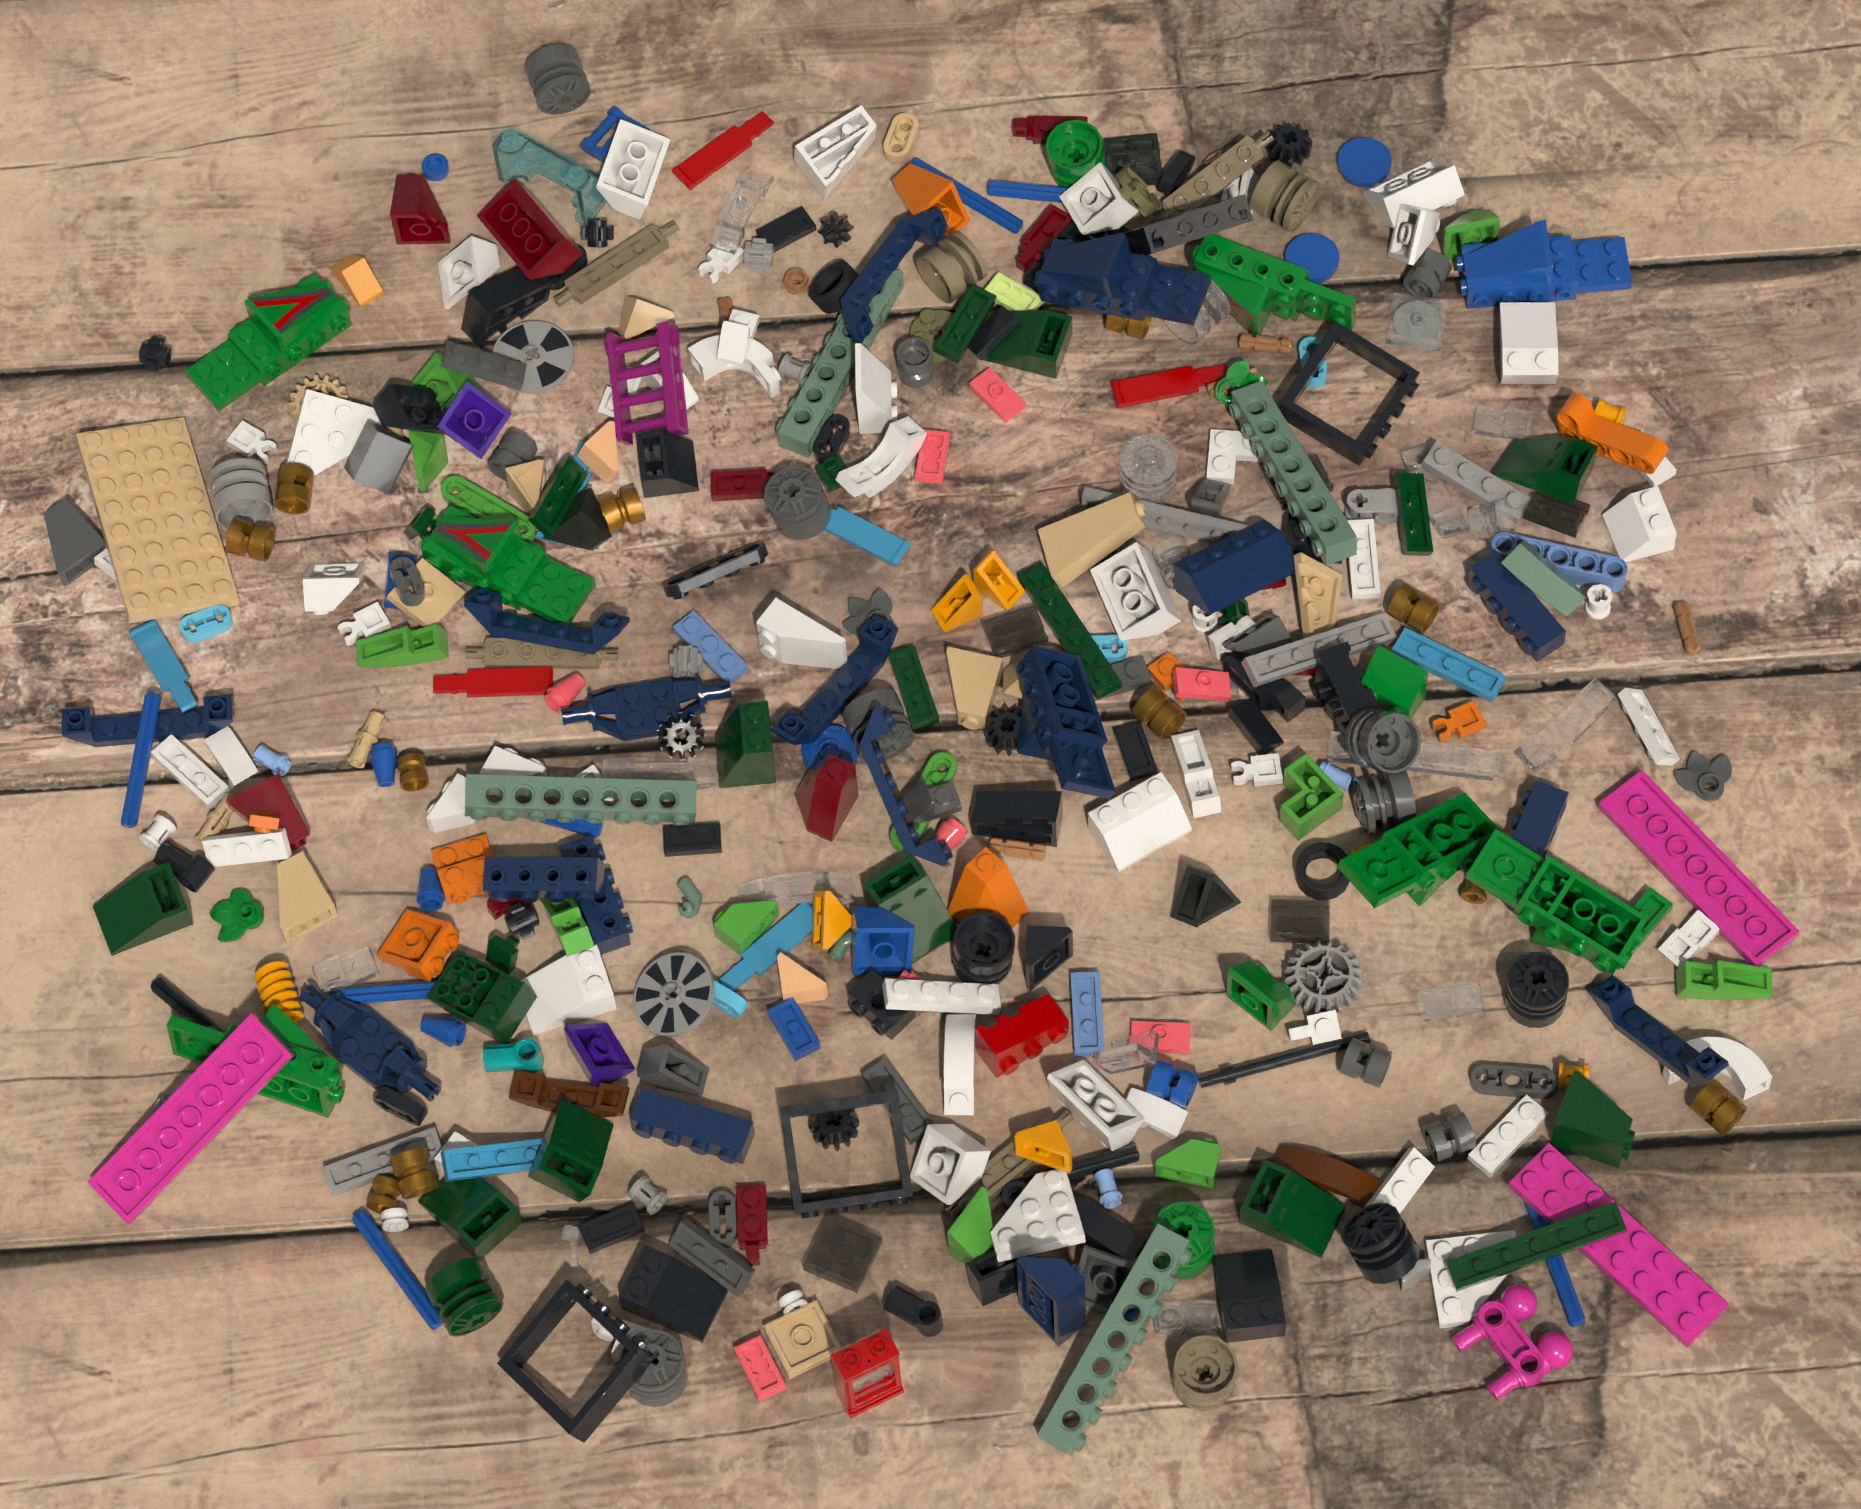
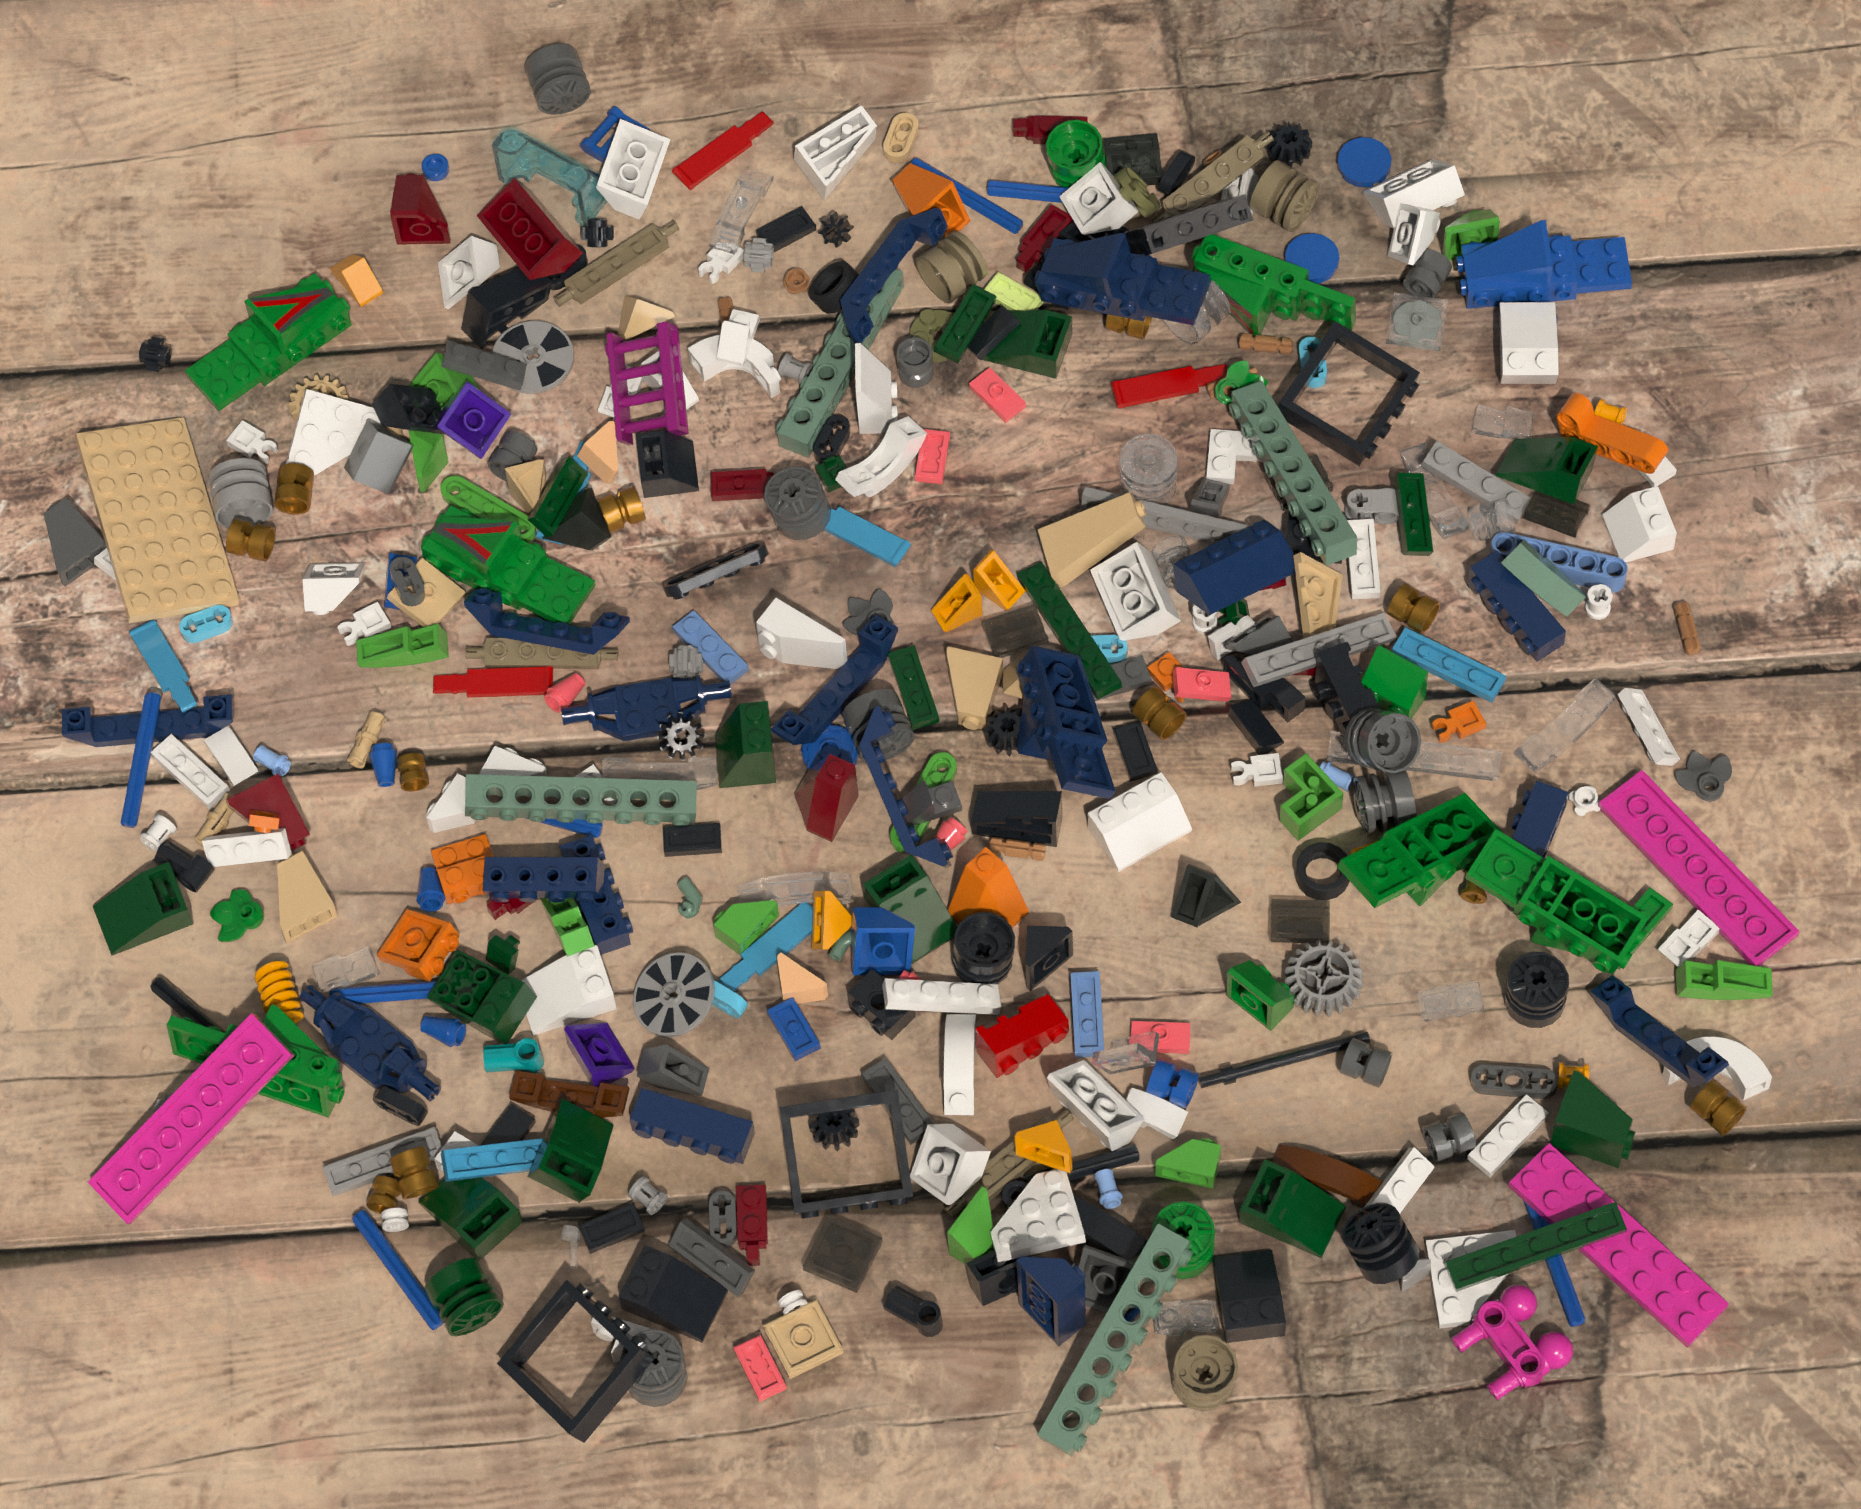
dark green tile [403,506,437,541] -> none
black gear [504,902,540,940] -> none
red door [831,1328,904,1419] -> none
white slope [1171,730,1221,818] -> none
white plate [1288,1010,1342,1045] -> none
none -> black tile [480,1104,536,1146]
none -> white plate [1569,786,1600,816]

